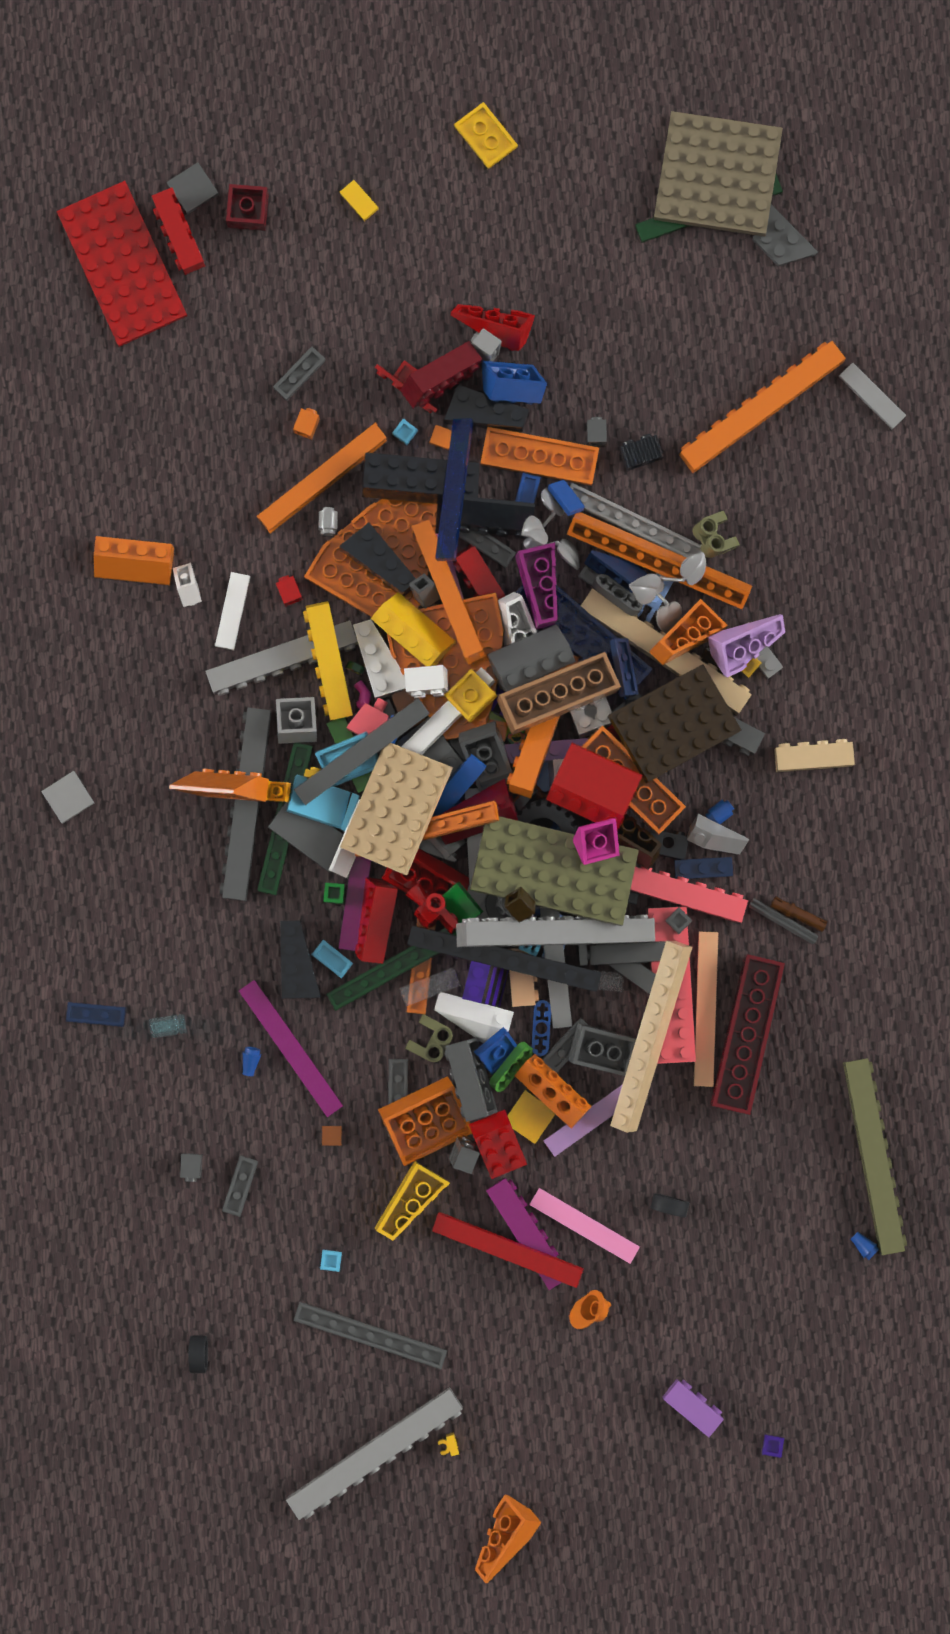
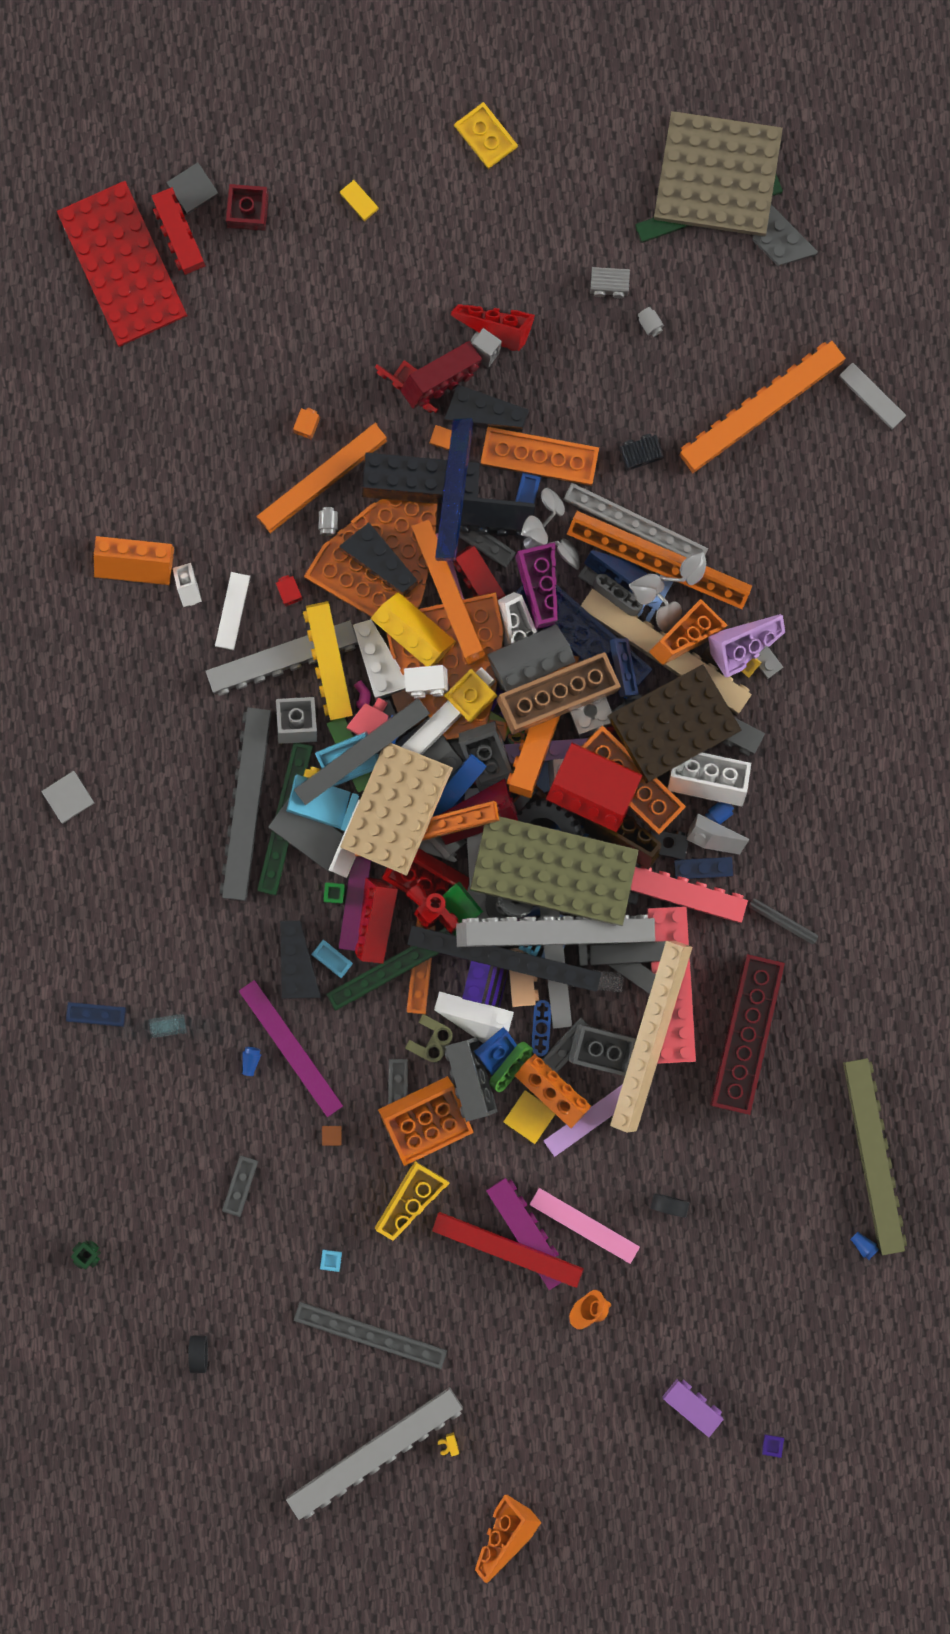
orange slope [169,769,269,802] -> none
dark grey brick [180,1153,203,1182] -> none
light orange slope [266,781,291,802] -> none
dark grey plate [273,347,326,401] -> none
dark green tile [345,661,365,676] -> none
medium azure tile [392,419,418,445] -> none
clear tile [399,968,460,1006] -> none
dark grey brick [409,573,441,609] -> none
dark grey brick [449,1136,480,1174] -> none
red brick [469,1109,527,1179] -> none
blue slope [482,361,547,404] -> none
dark brown brick [505,887,536,923] -> none
blue tile [548,480,585,516] -> none
dark pink slope [573,818,620,865] -> none
dark grey brick [586,417,607,446] -> none
dark grey tile [665,907,693,935] -> none
olive piece [692,511,740,558] -> none
light nougat tile [694,932,718,1087] -> none
reddish brown pin [770,896,828,932] -> none
tan brick [774,739,855,772] -> none
none -> dark green brick [71,1240,101,1270]
none -> light grey brick [590,267,630,298]
none -> light grey brick [638,307,664,337]
none -> white brick [667,753,751,806]

